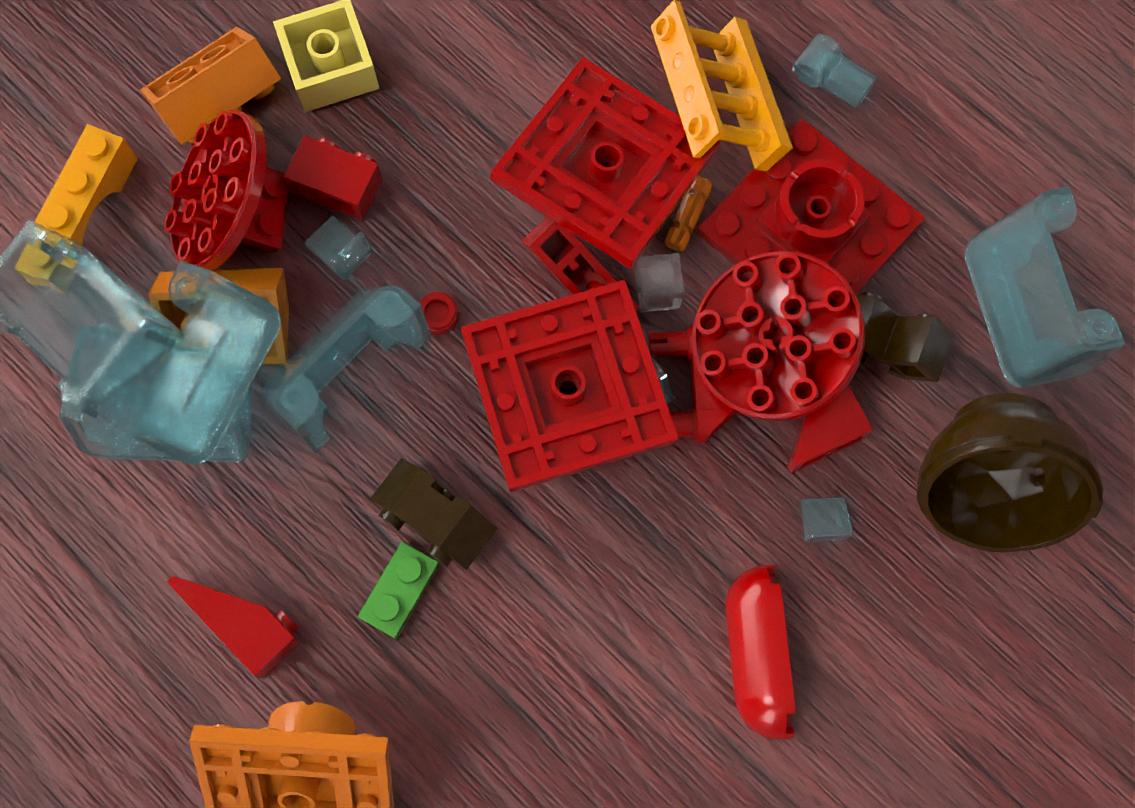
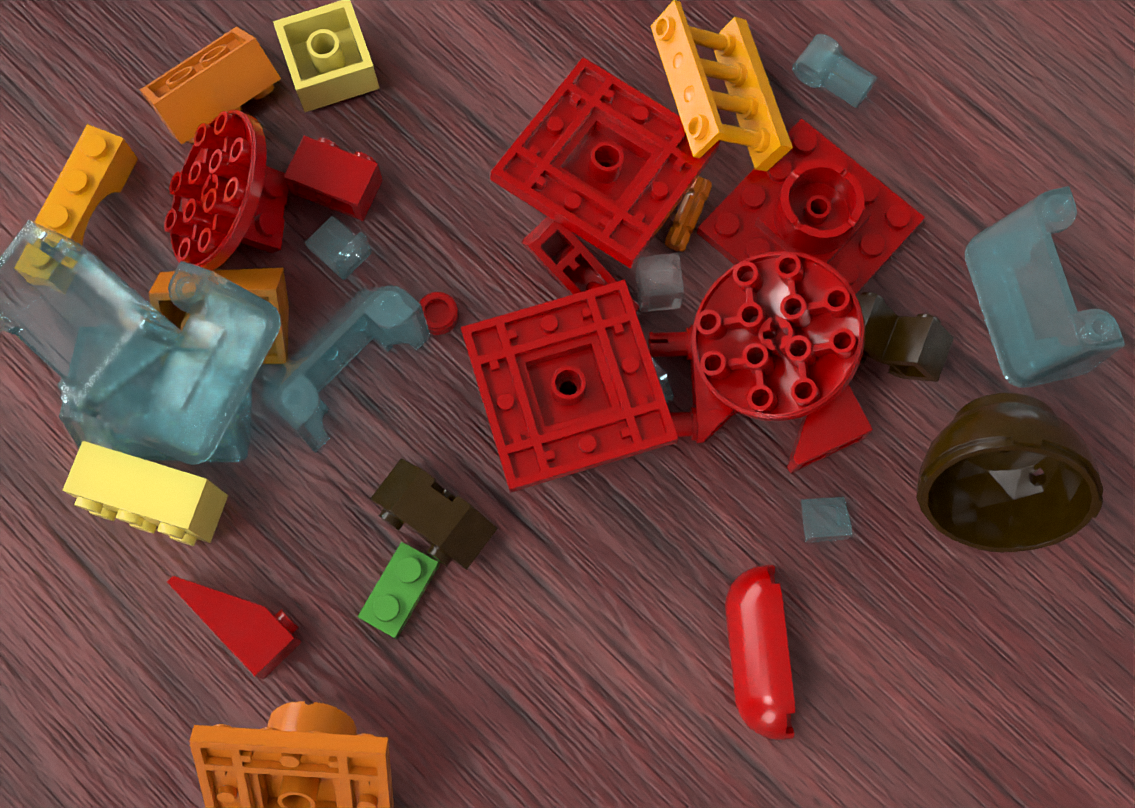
none -> light yellow brick [62,441,228,546]

